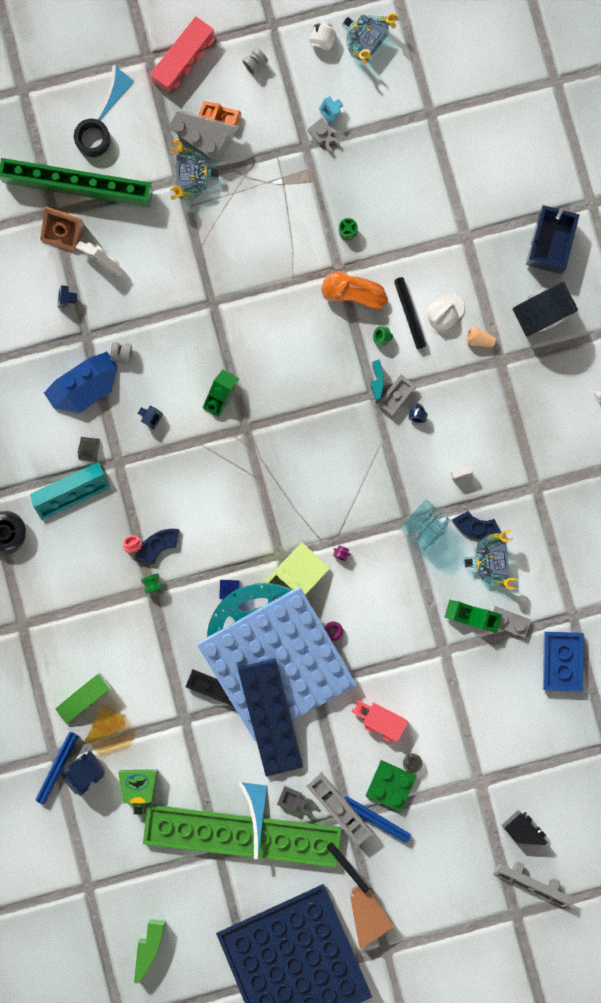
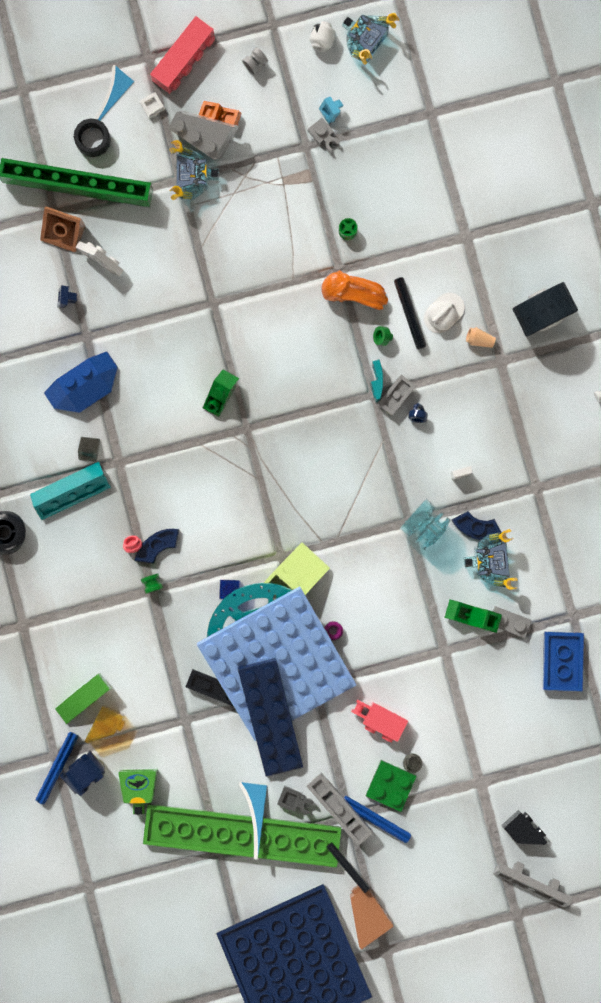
light grey wheel [110,342,133,363] -> none
bright green slope [134,919,165,984] -> none
dark blue tile [137,405,163,430] -> none
magenta plate [333,546,351,561] -> none
dark blue piece [525,205,580,274] -> none
none -> white tile [139,92,165,119]

